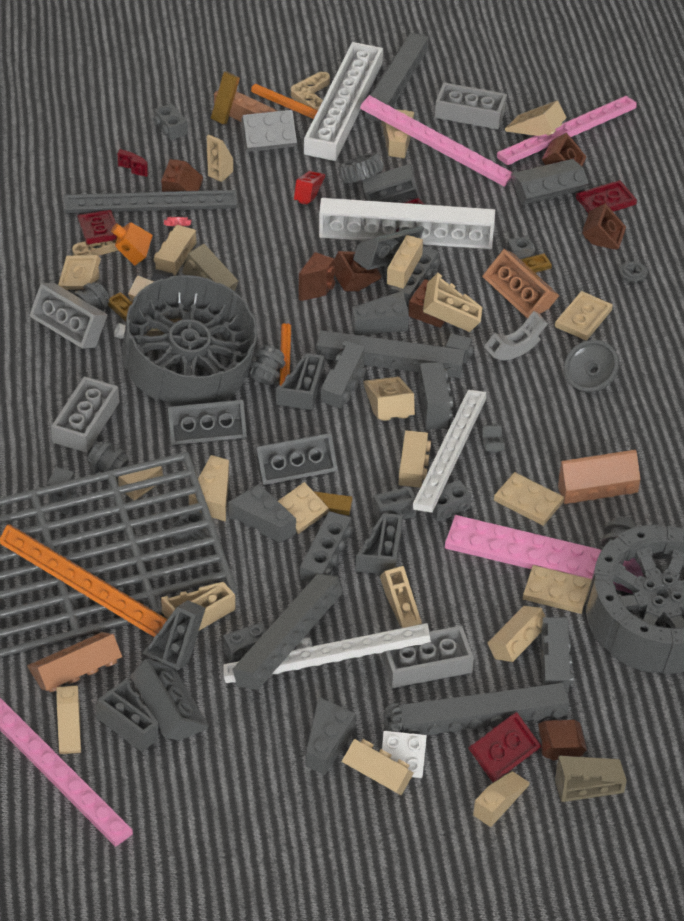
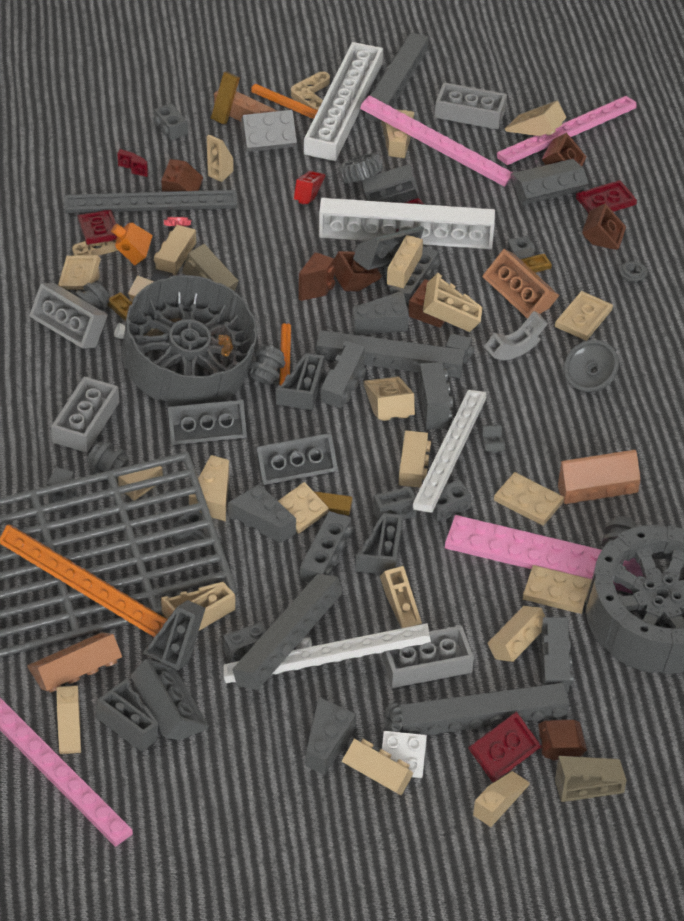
none -> clear orange arm [218,334,233,357]

